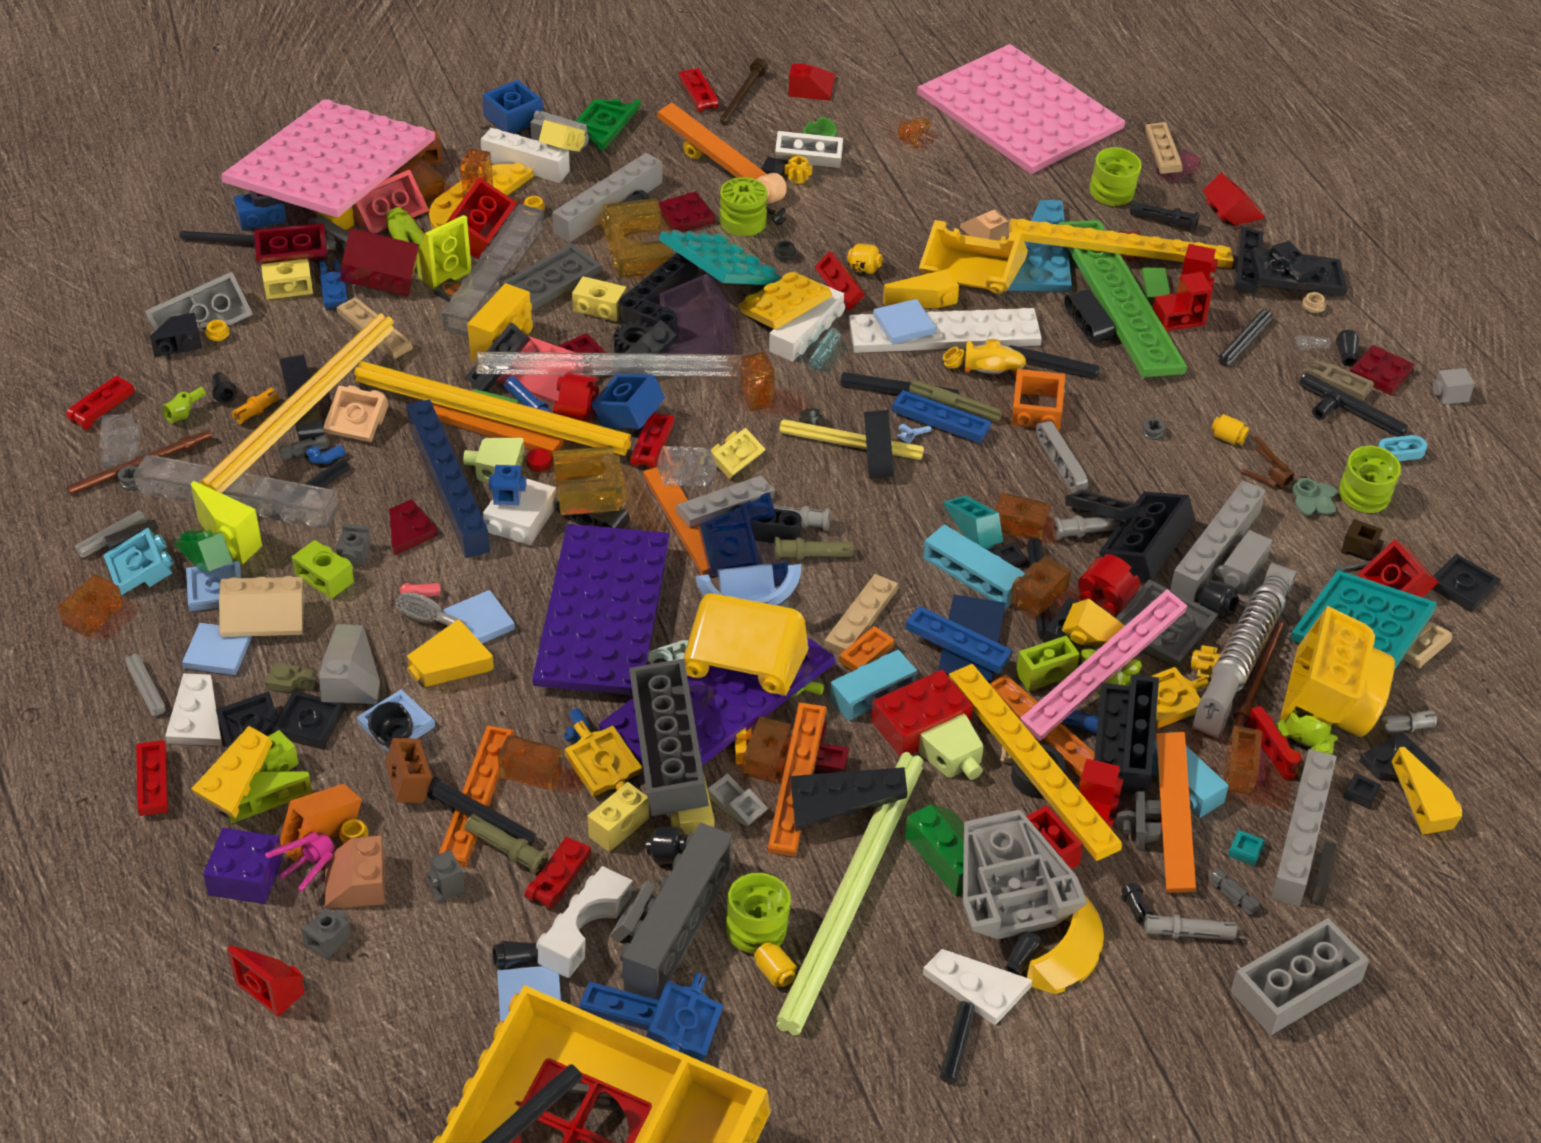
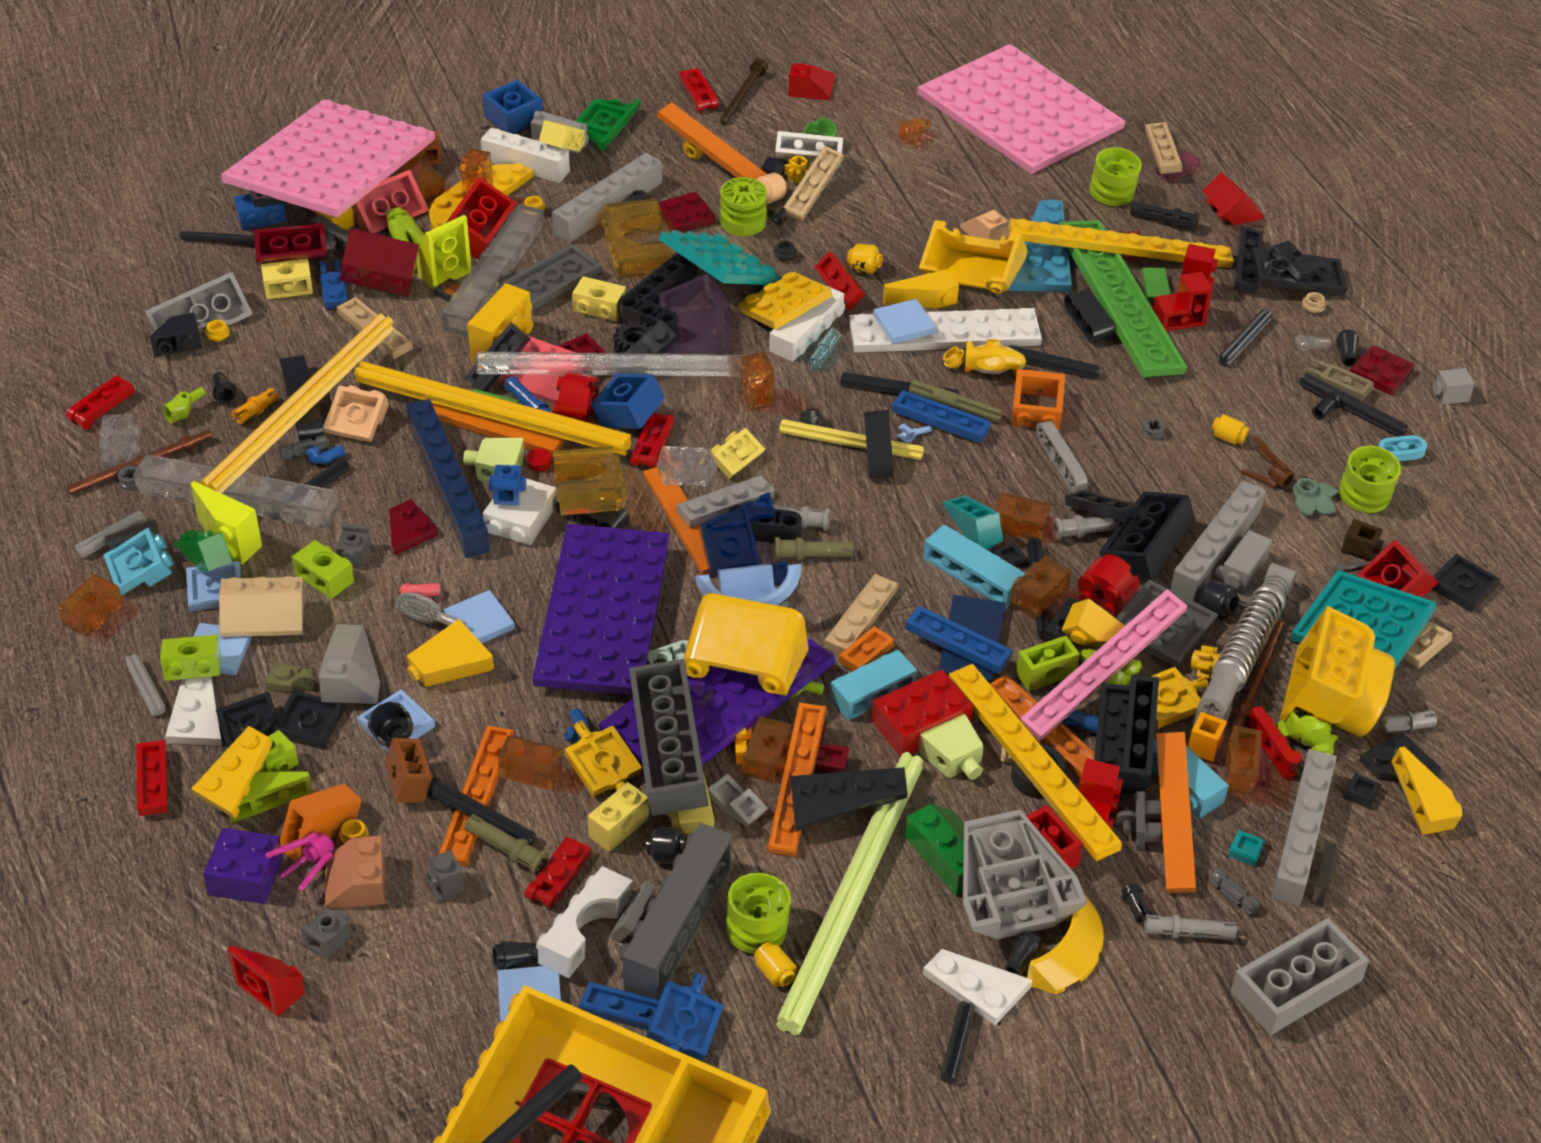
none -> lime brick [160,634,222,681]
none -> tan tile [783,145,844,222]
none -> light orange brick [1188,712,1227,762]

